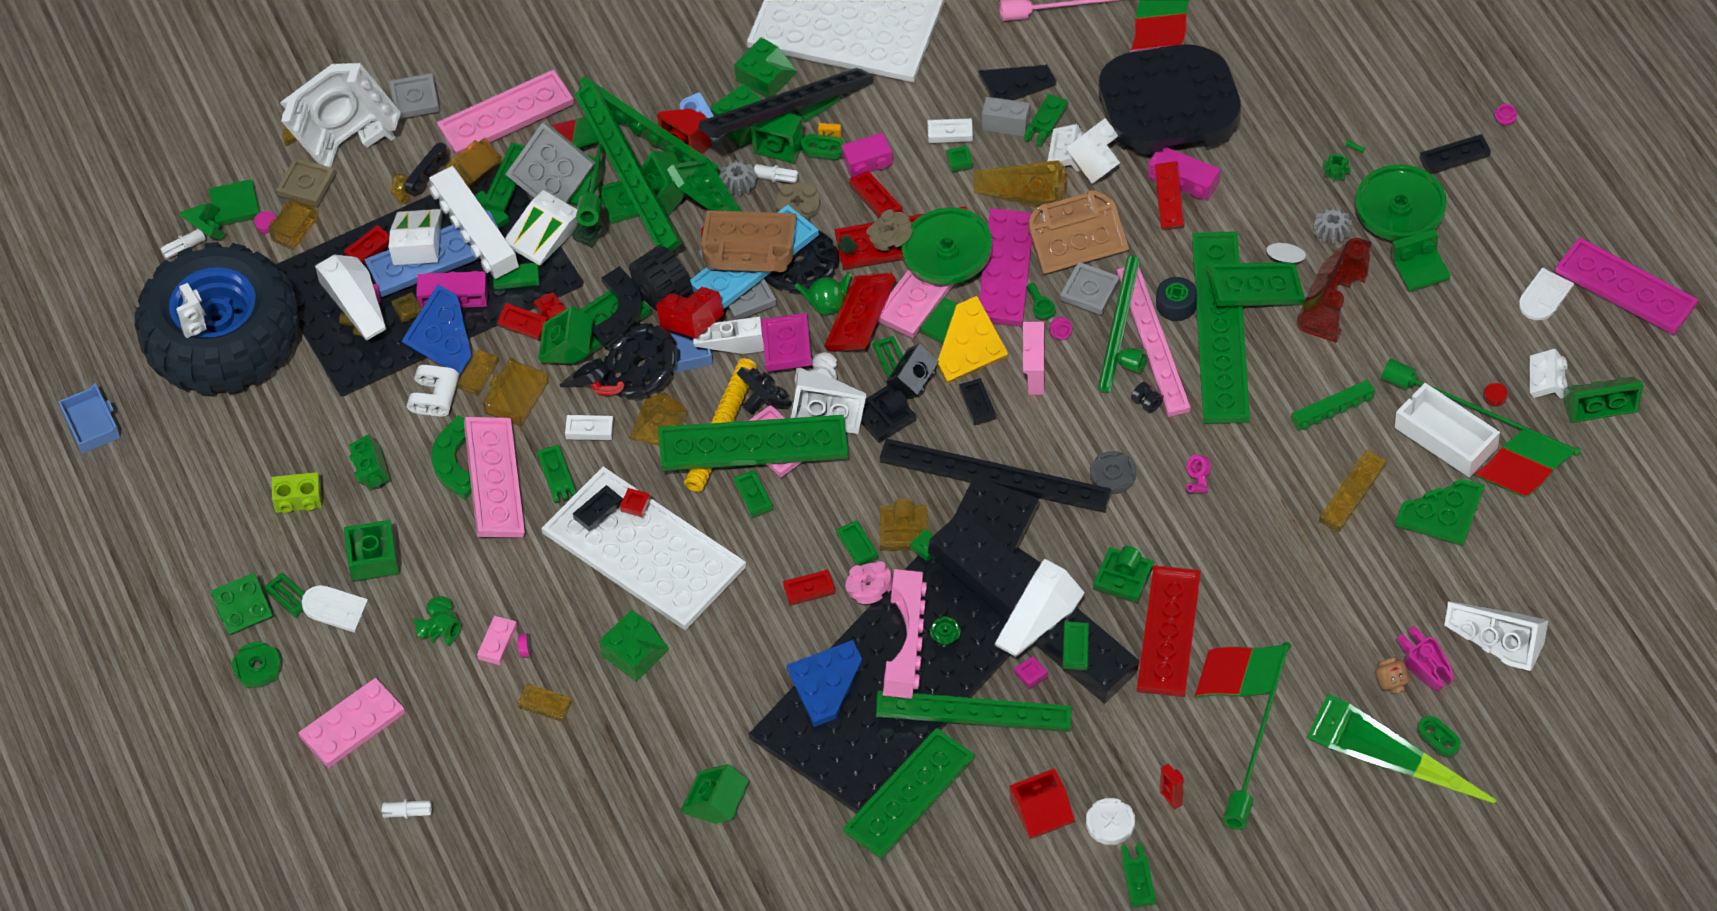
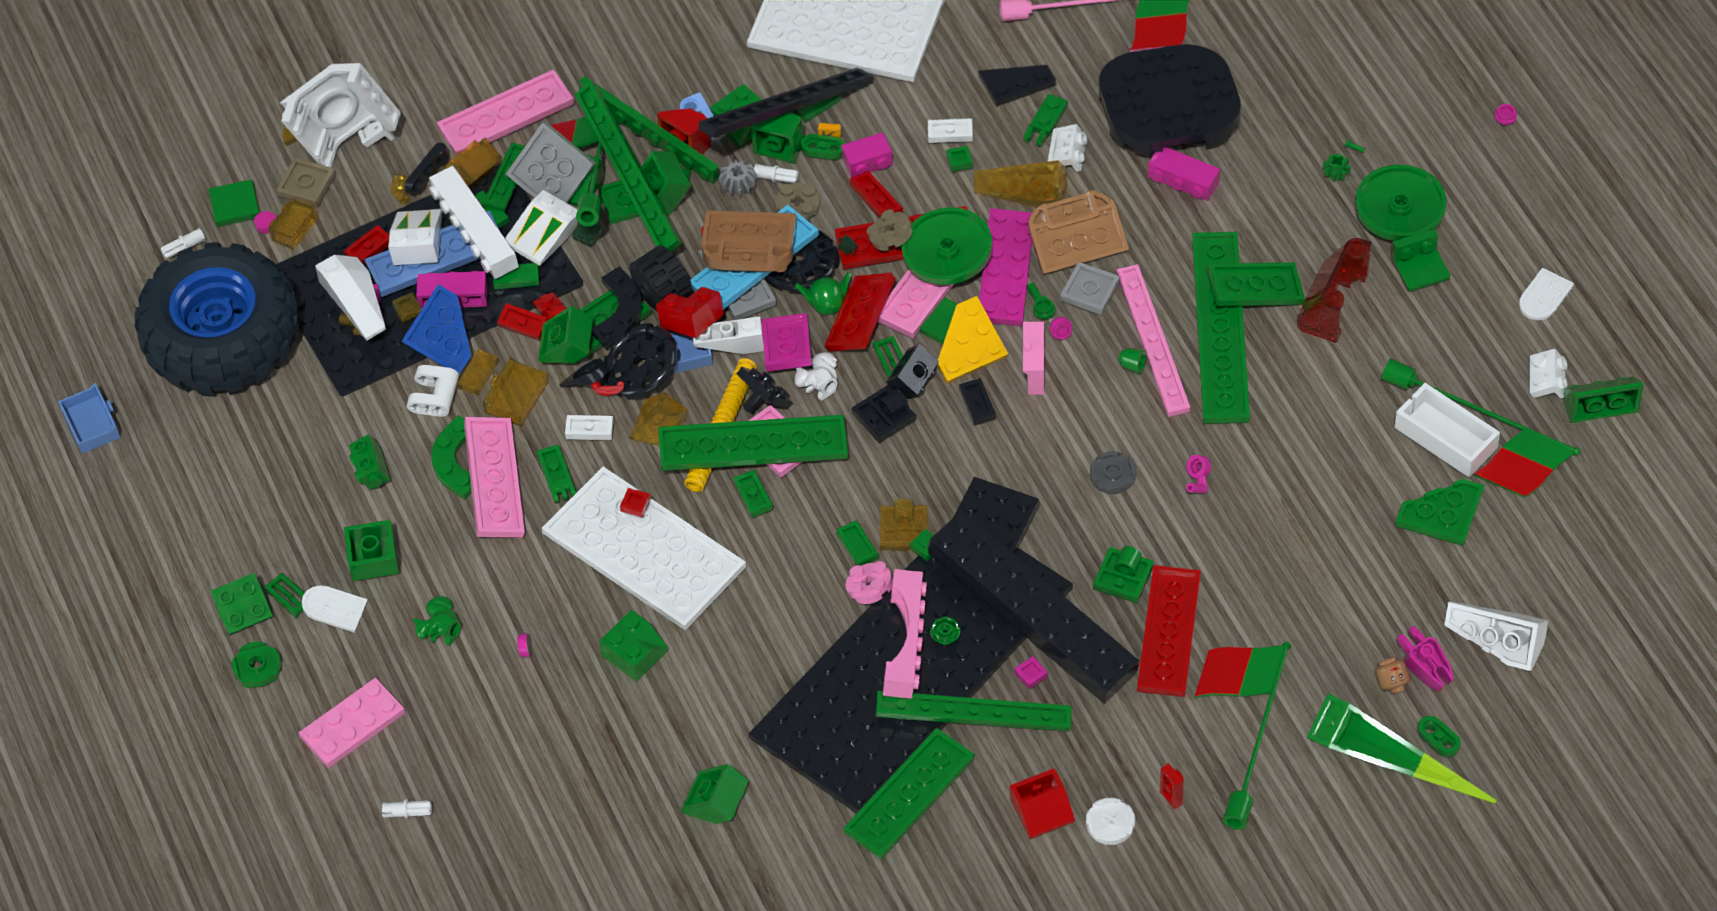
white bracket [176,283,207,338] -> none
green slope [179,203,226,241] -> none
lime brick [272,472,322,513] -> none
light grey plate [389,73,440,119] -> none
bright pink plate [477,616,517,665] -> none
clear yellow plate [517,684,572,722] -> none
black plate [572,485,623,532] -> none
green plate [667,159,742,212] -> none
green slope [734,37,797,98] -> none
red plate [783,570,835,605] -> none
blue plate [786,640,862,727] -> none
white slope [790,370,866,434] -> none
black plate [880,438,1111,513] -> none
light grey brick [982,97,1030,136] -> none
white wedge [995,559,1084,656] -> none
green tile [1063,621,1089,670] -> none
white brick [1066,118,1120,183] -> none
green axle [1098,255,1140,393] -> none
green hinge [1120,842,1156,908] -> none
black wheel [1131,381,1164,413] -> none
red plate [1155,161,1185,230] -> none
black wheel [1156,277,1197,321] -> none
white sticker [1267,243,1306,263] -> none
green piece [1291,379,1375,431] -> none
light grey gear [1313,207,1352,245] -> none
clear yellow plate [1319,450,1387,532] -> none
black plate [1420,134,1491,174] -> none
red tile [1484,383,1508,406] -> none
dark pink plate [1555,237,1699,335] -> none

